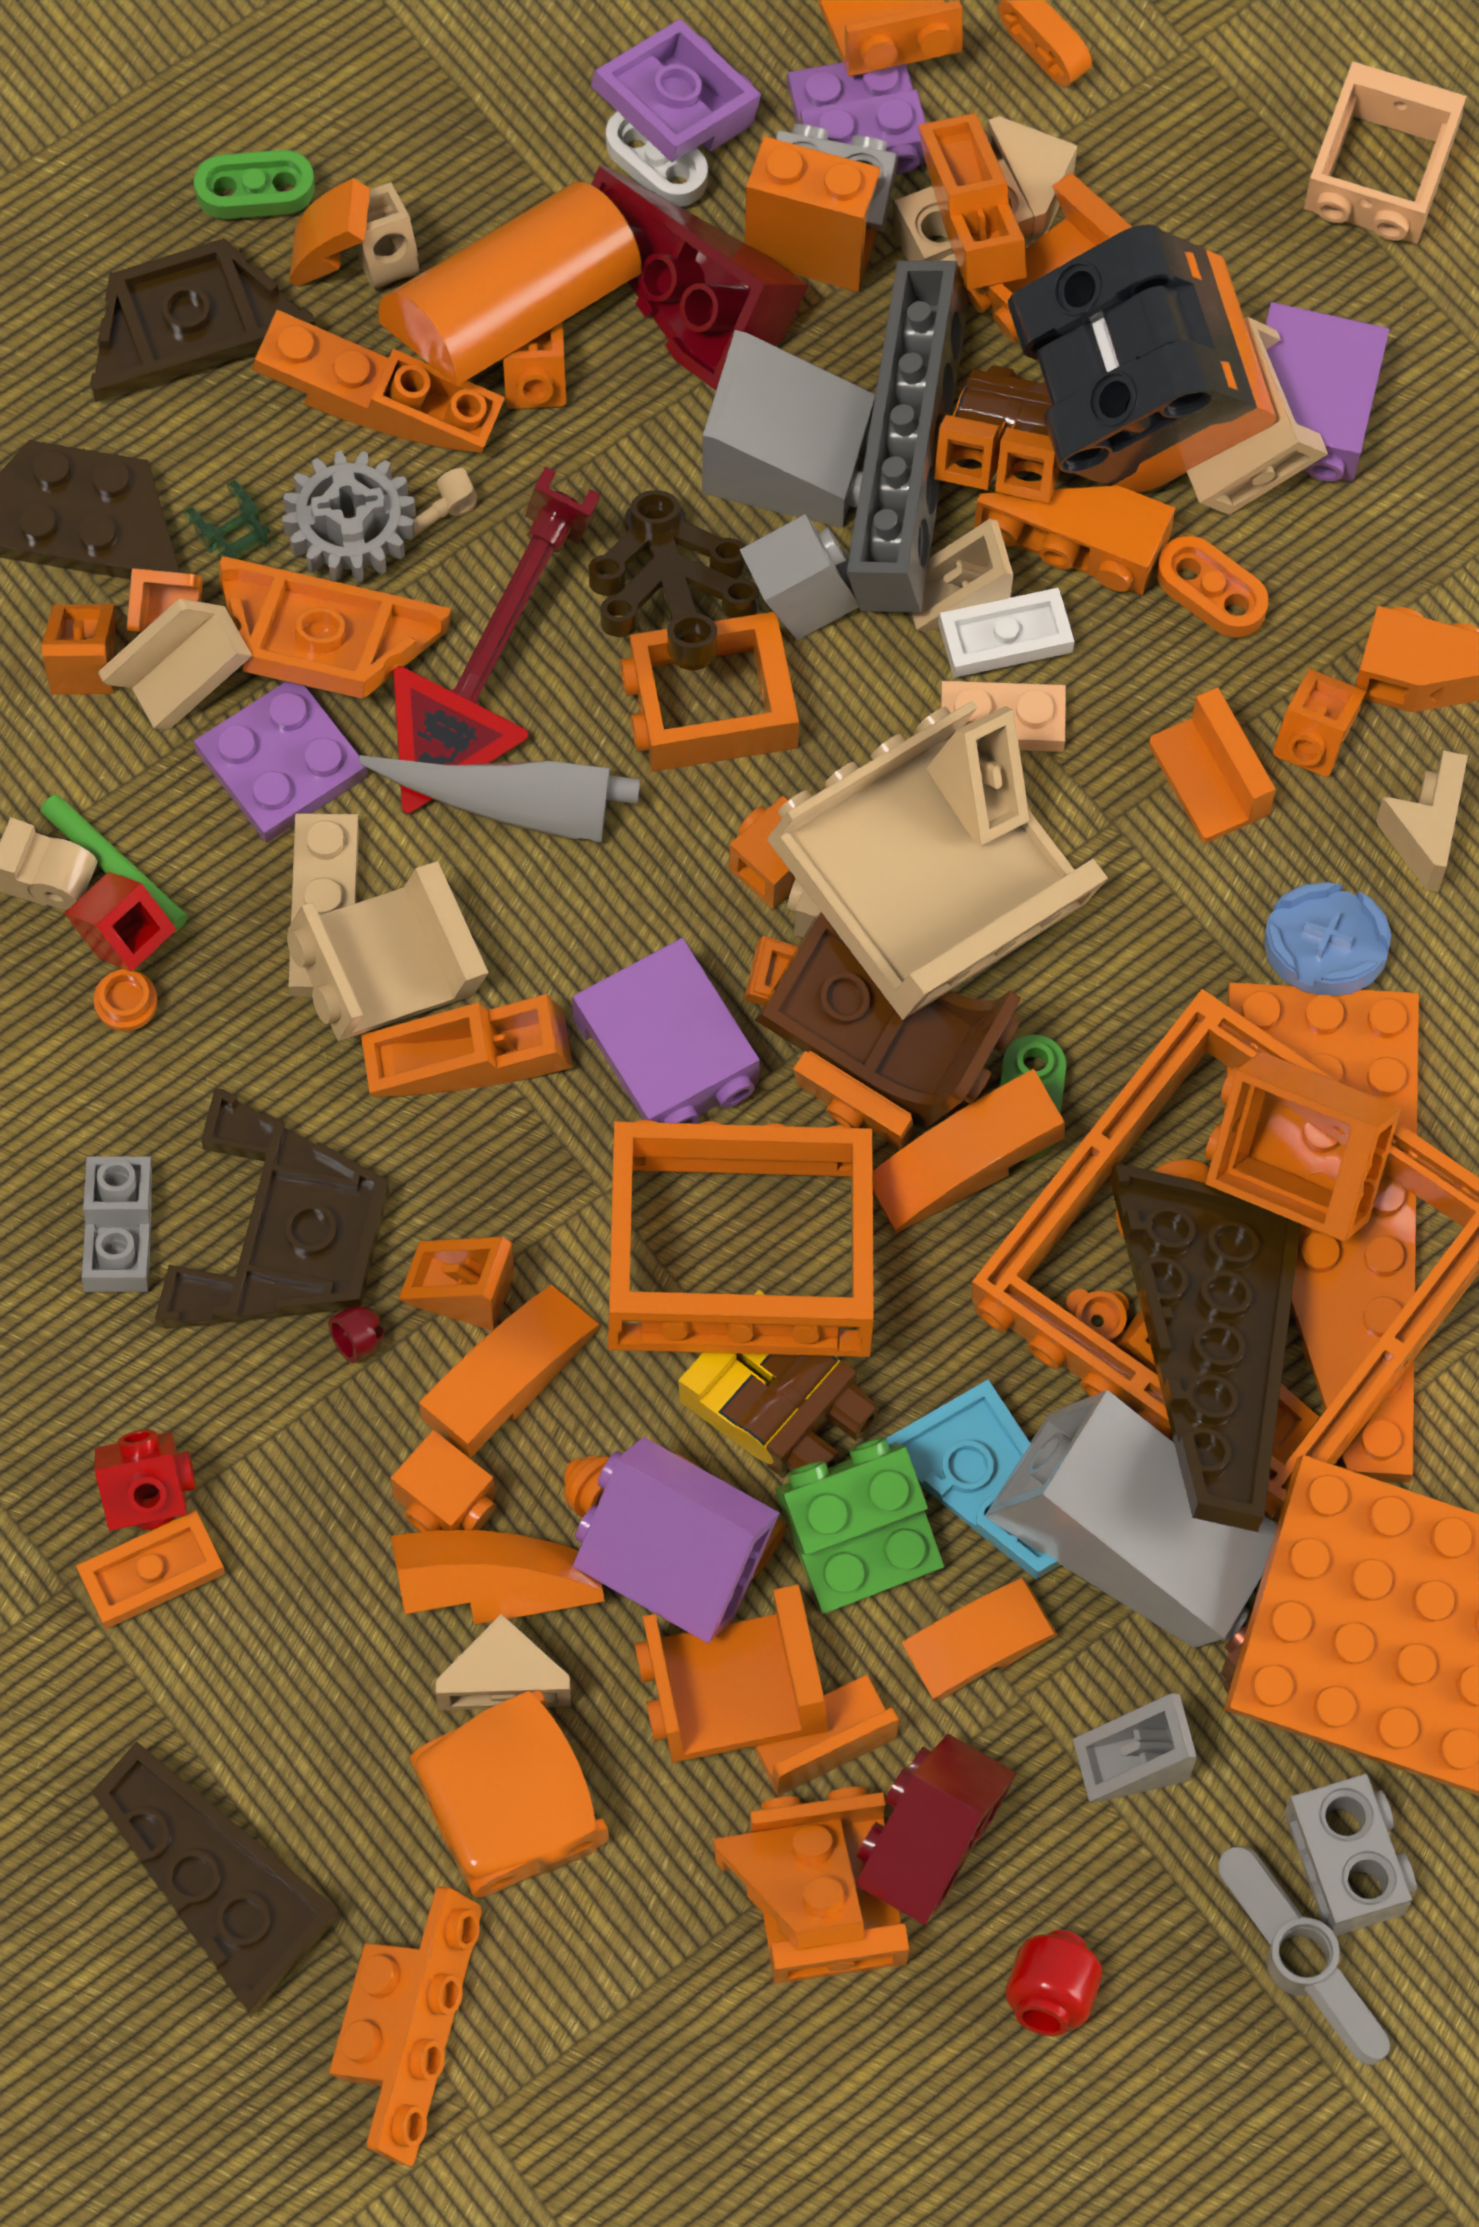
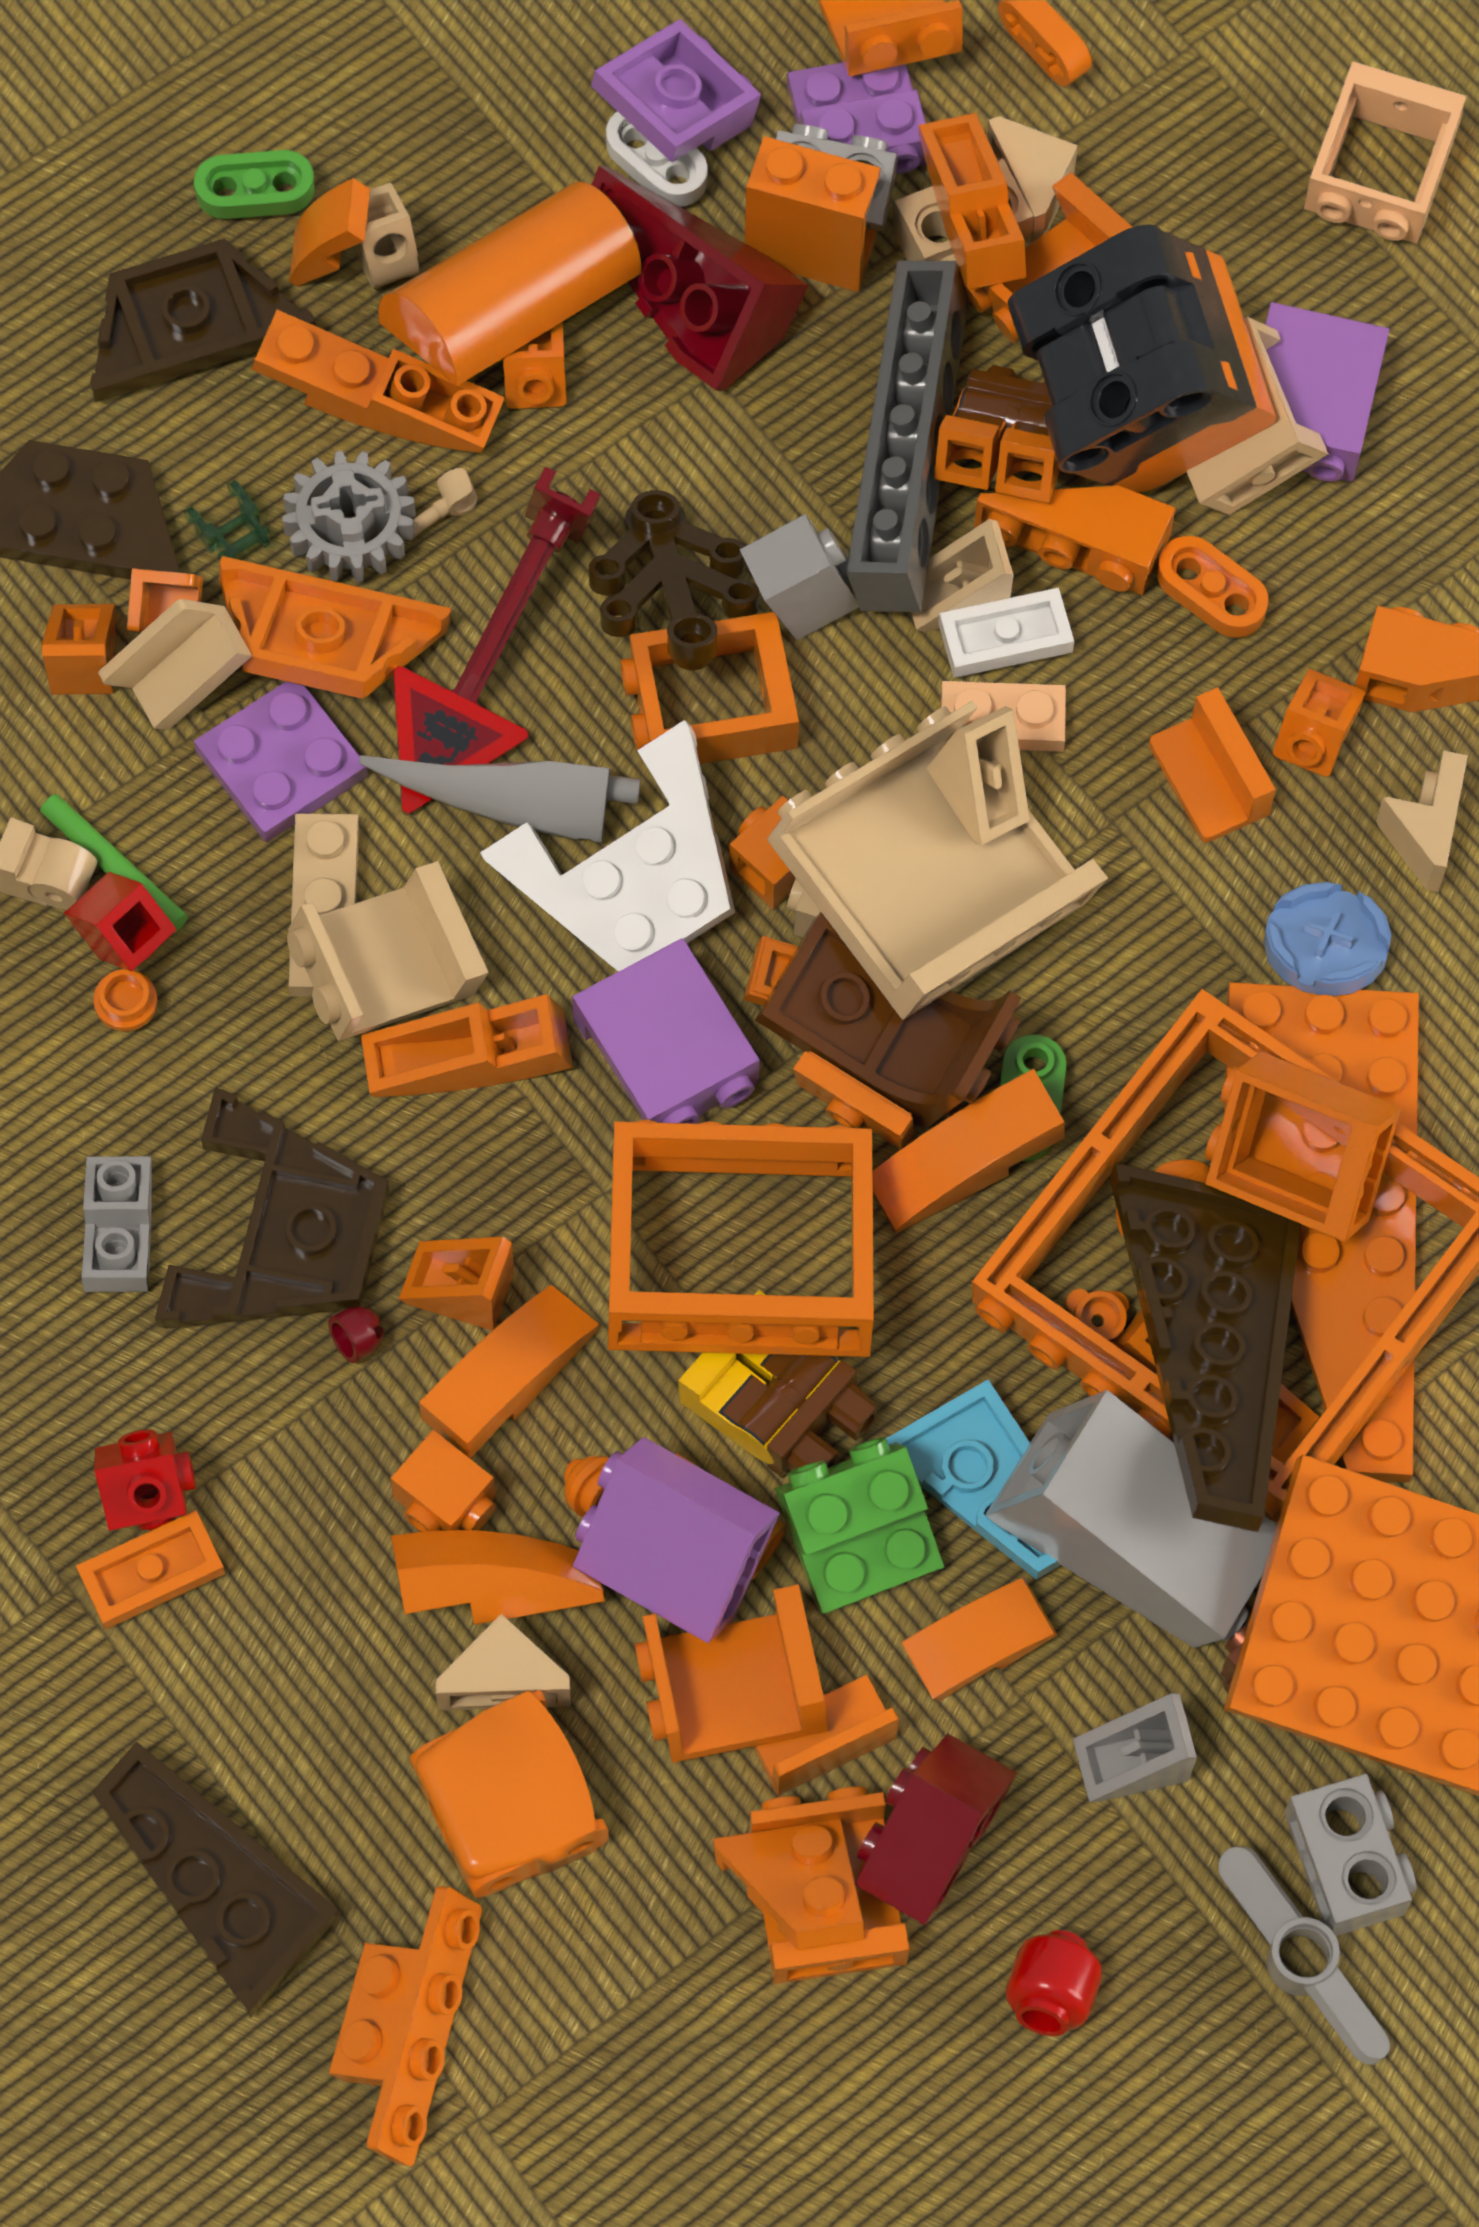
light grey slope [702,330,875,528] -> none
none -> white wing [480,720,735,972]

